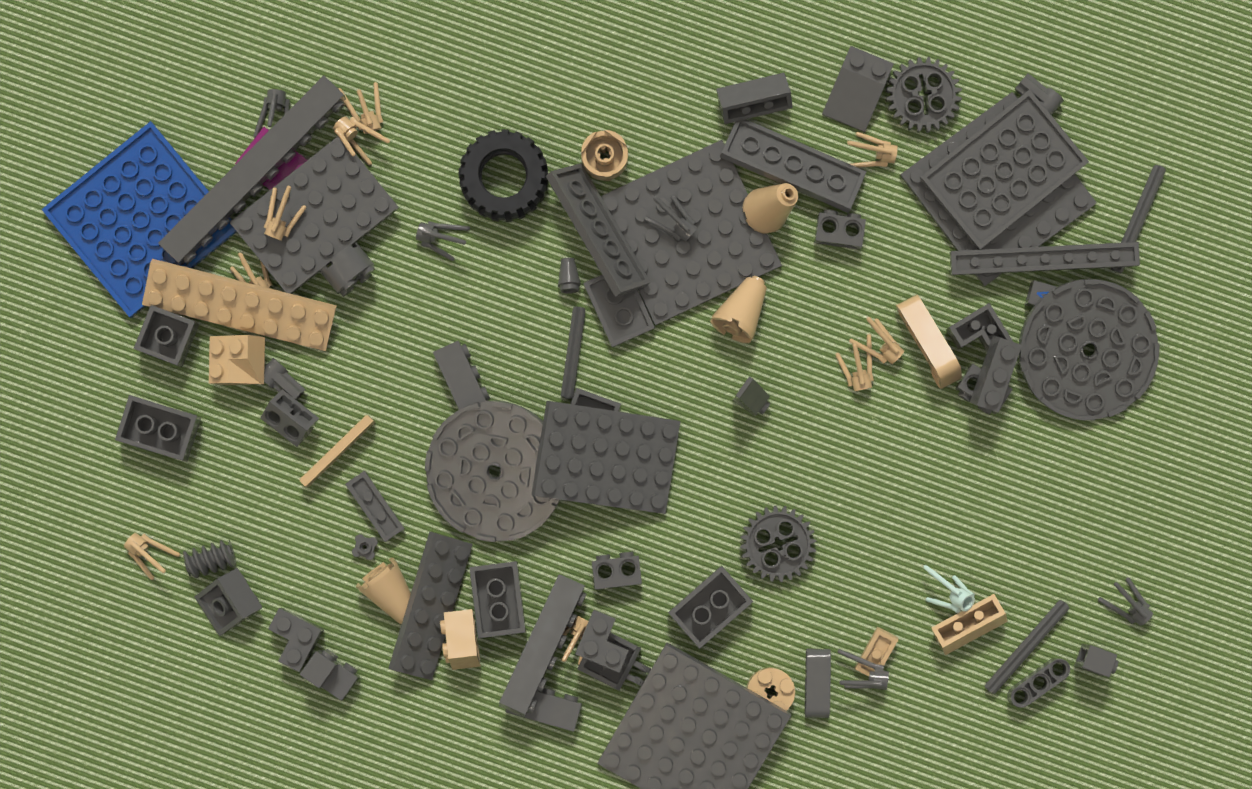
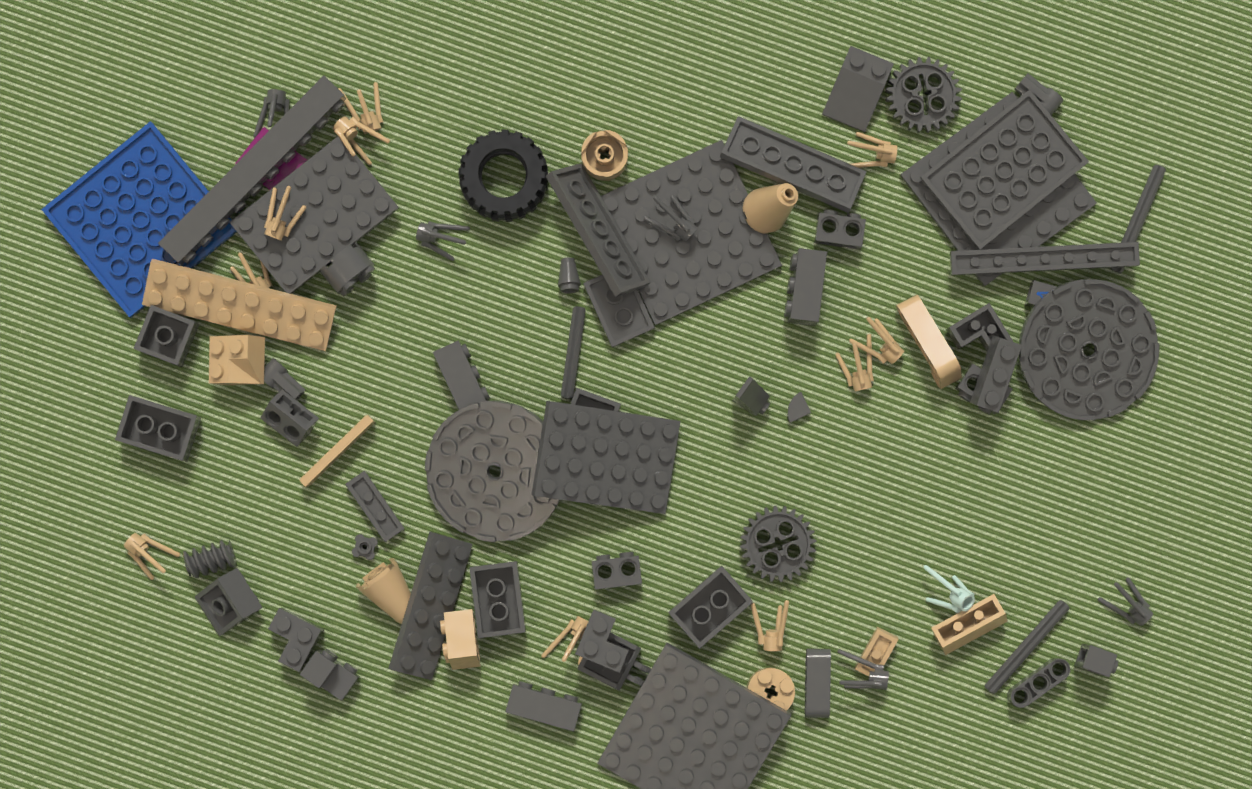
dark grey brick [499,574,587,718] -> none
tan cone [710,276,767,343] -> none
dark grey brick [716,73,793,124] -> none
none -> tan plant [751,600,789,651]
none -> dark grey brick [784,248,827,326]
none -> dark grey tile [787,392,811,423]

